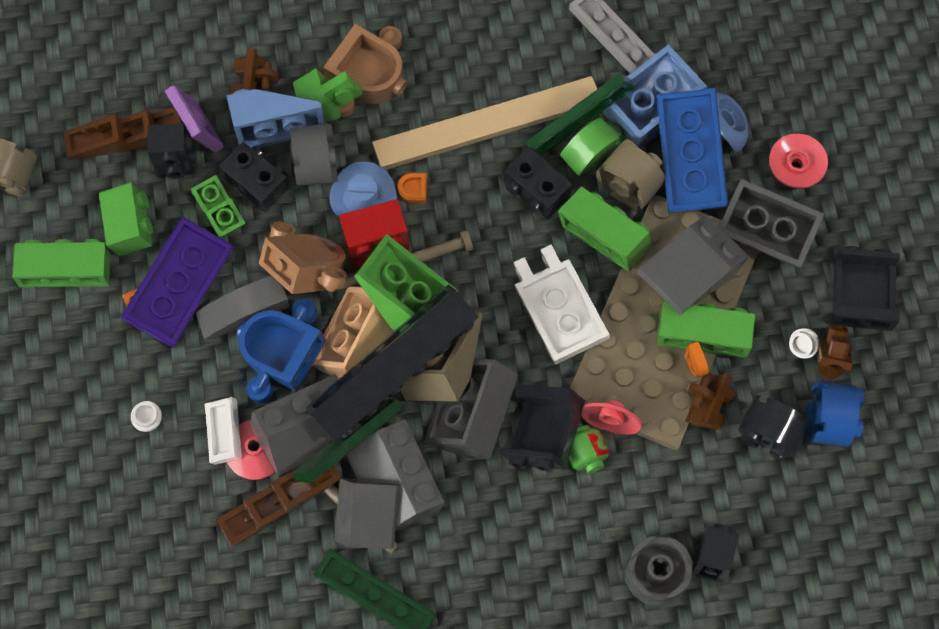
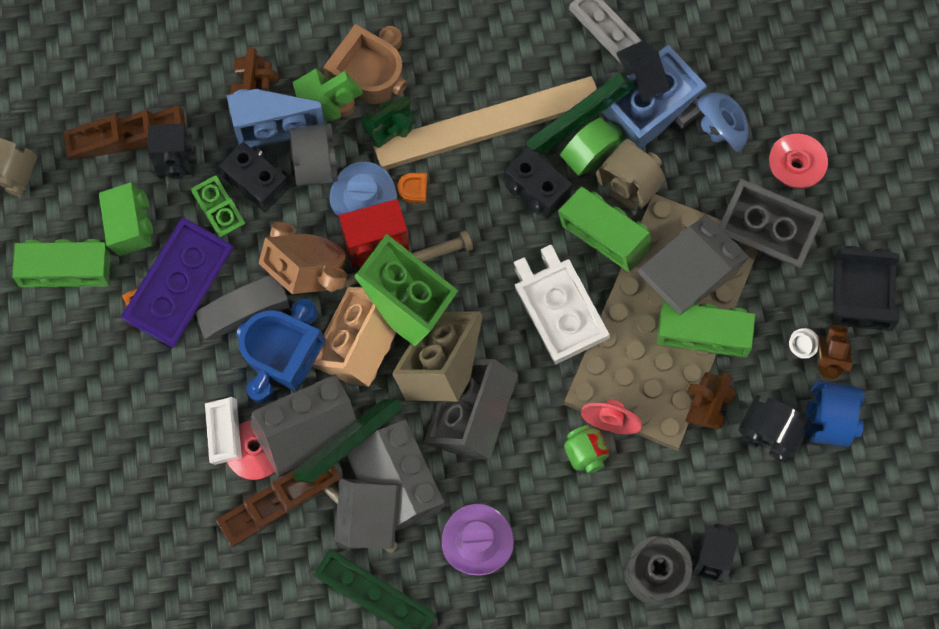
white plate [131,401,162,432] -> none
medium lavender tile [165,85,223,153] -> none
black brick [306,284,478,442] -> none
black panel [499,384,585,472] -> none
blue tile [656,88,728,213] -> none
orange tile [684,341,709,378] -> none
none -> dark green hips [361,96,416,148]
none -> medium lavender hat [442,504,514,575]
none -> black slope [617,40,670,103]

